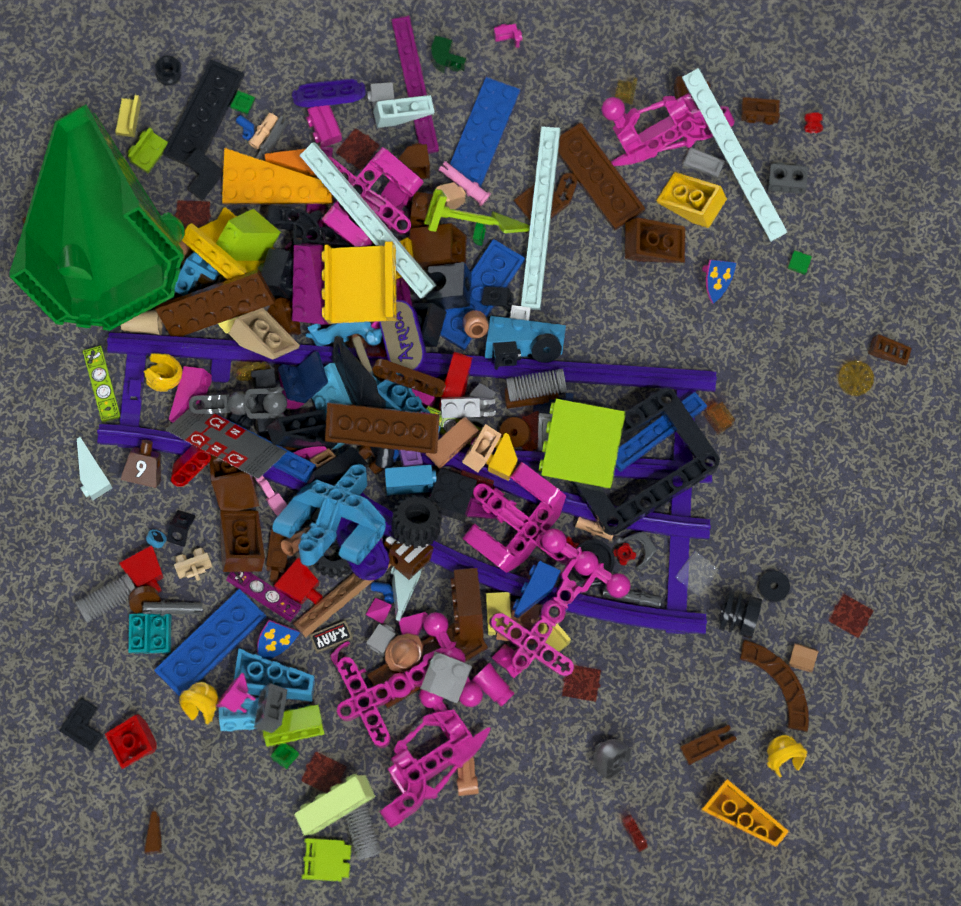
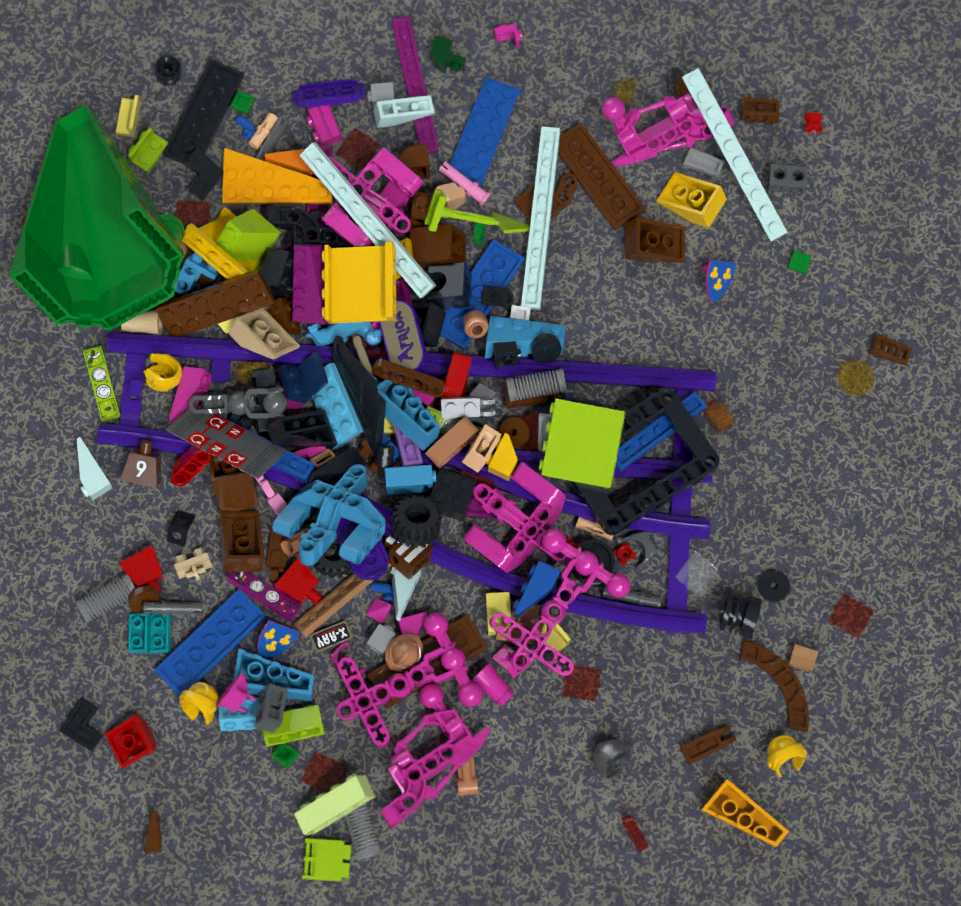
dark azure tile [146,530,167,548] -> none
reddish brown plate [325,402,440,454] -> none
light grey slope [420,652,472,703] -> none
reddish brown brick [451,568,484,640] -> none

